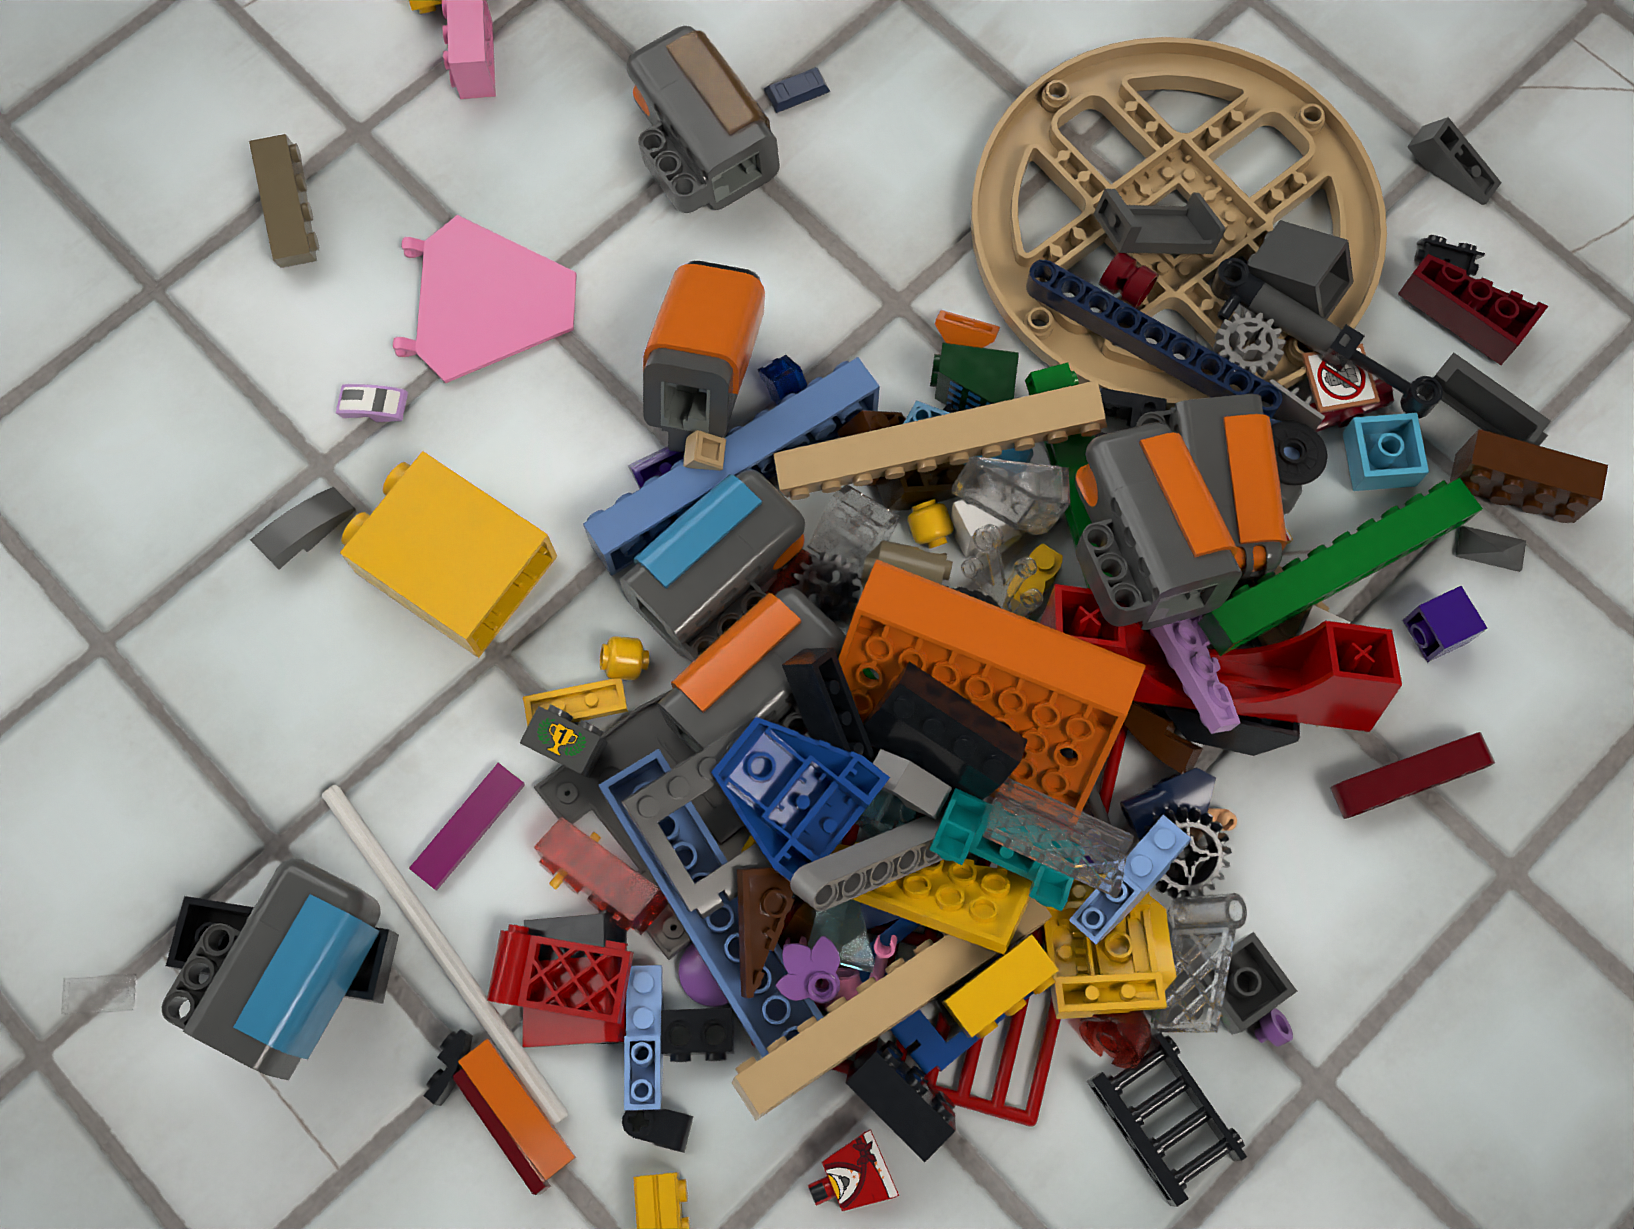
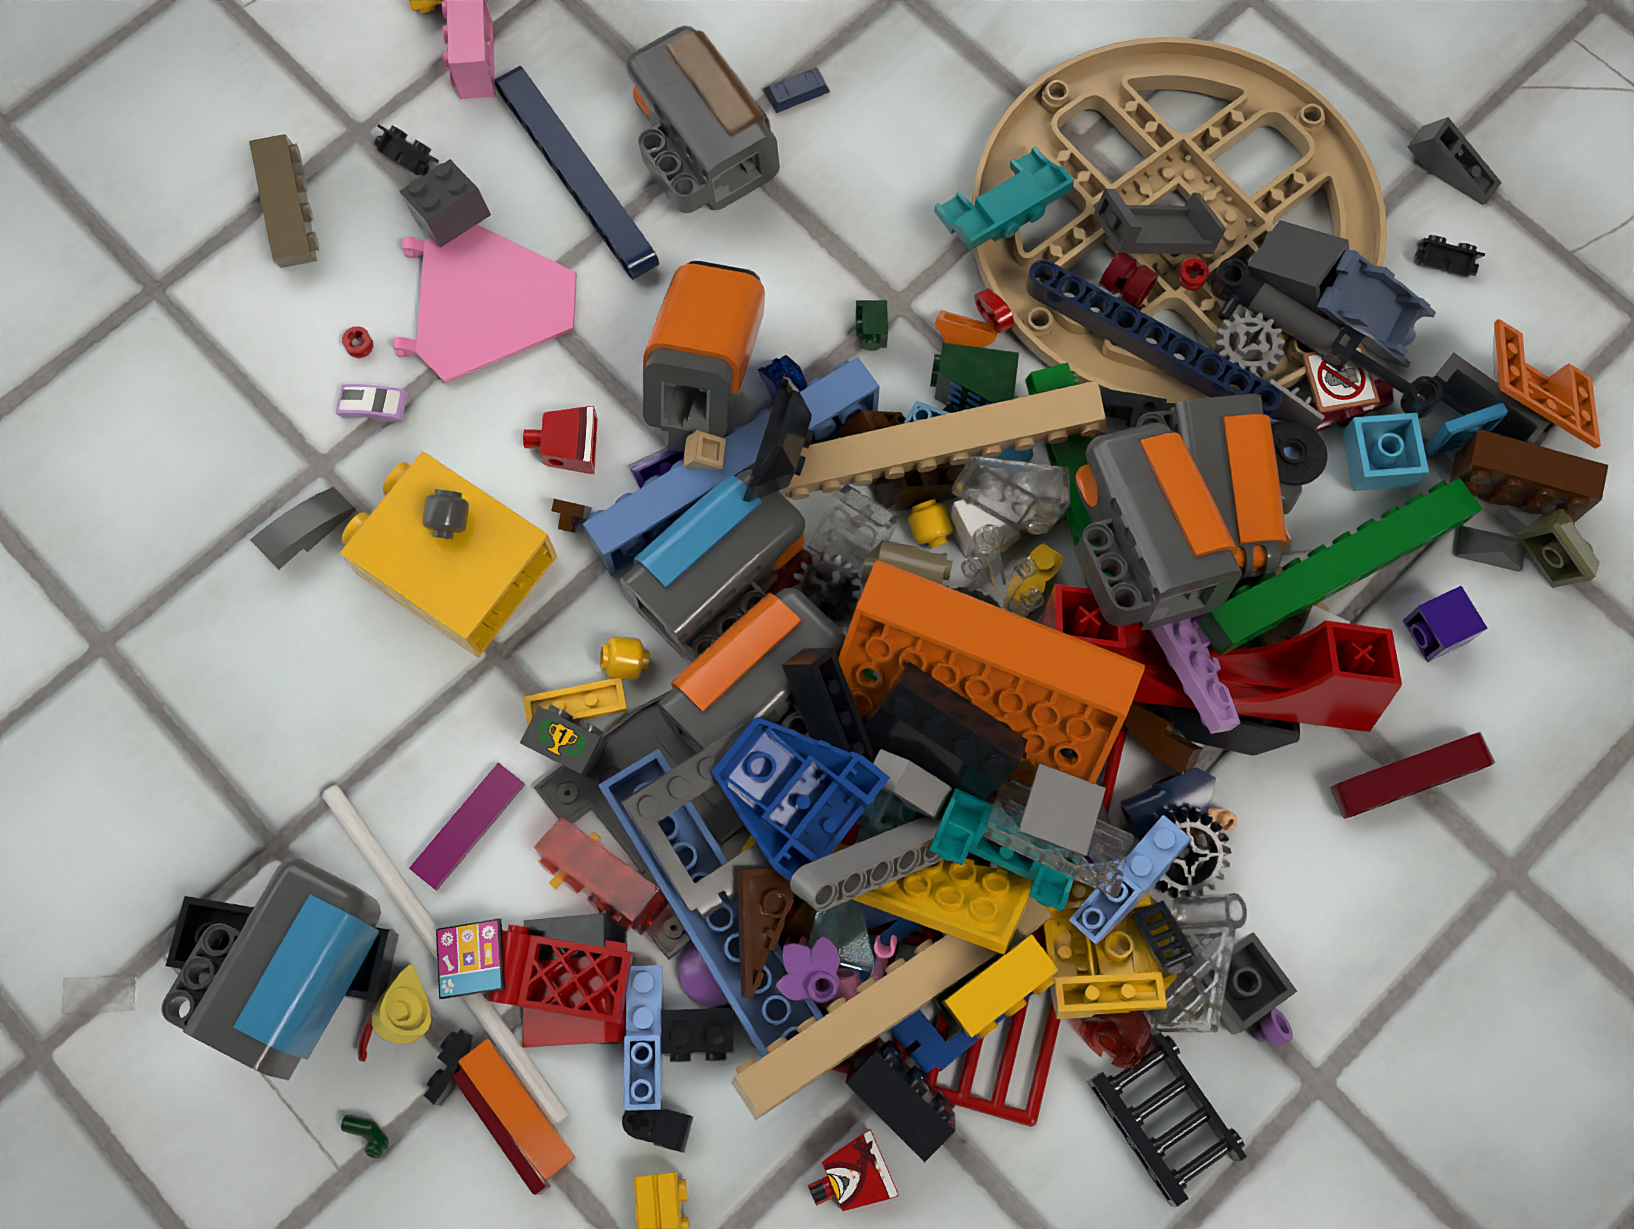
dark red wedge [1398,254,1548,365] -> none
none -> dark green arm [341,1114,389,1159]
none -> red bush [342,326,374,358]
none -> light yellow piece [358,963,431,1062]
none -> black hinge [374,124,439,176]
none -> dark grey brick [399,159,491,248]
none -> dark grey head [422,489,469,539]
none -> piece [436,918,505,999]
none -> dark blue beam [494,66,660,280]
none -> red torso [523,406,598,474]
none -> reddish brown tile [551,499,592,533]
none -> black wedge [743,376,814,502]
none -> dark green brick [855,300,888,351]
none -> teal bracket [934,146,1074,251]
none -> red beam [974,288,1015,333]
none -> light grey piece [1018,764,1106,856]
none -> black slope [1131,900,1197,978]
none -> red bush [1178,258,1209,291]
none -> sand blue piece [1317,249,1436,368]
none -> dark azure tile [1424,402,1508,458]
none -> orange slope [1493,319,1601,449]
none -> olive slope [1516,509,1600,588]

